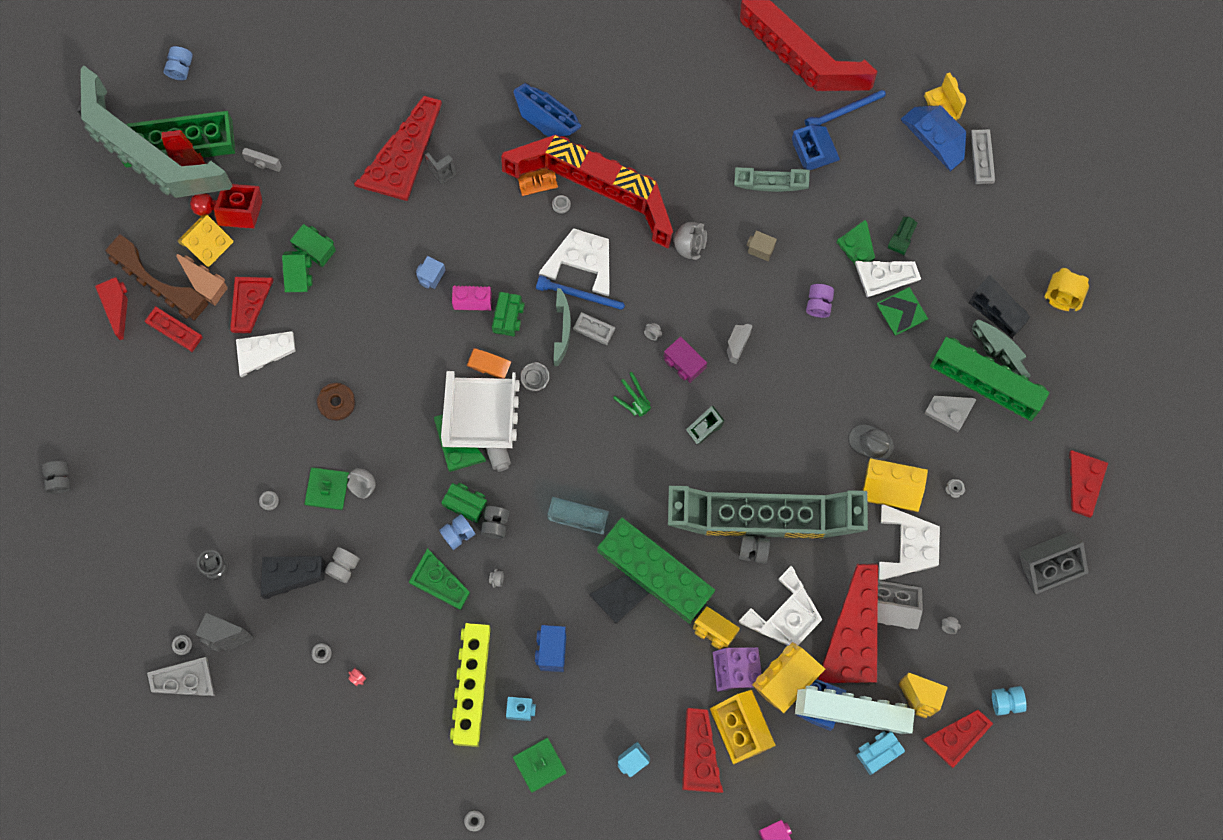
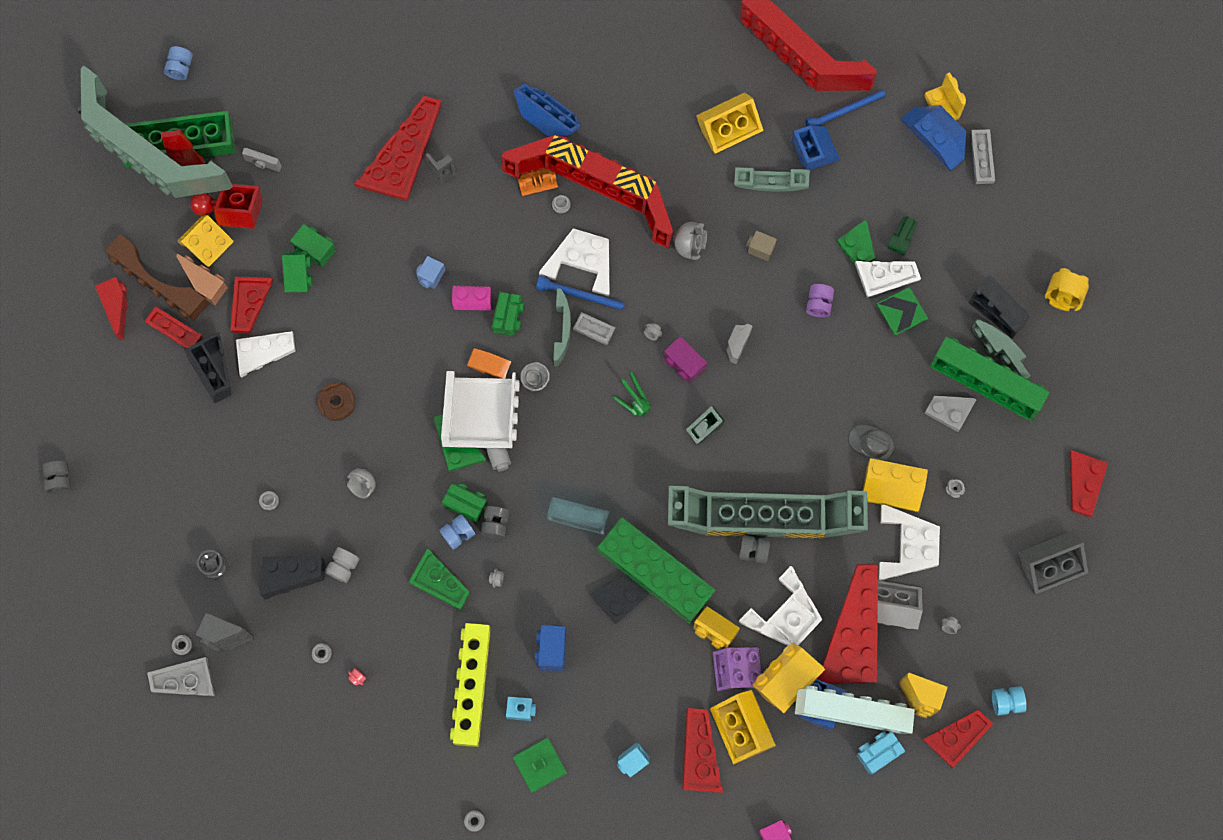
green piece [304,467,349,510] -> none
none -> black wedge [185,332,232,404]
none -> yellow slope [696,92,764,154]

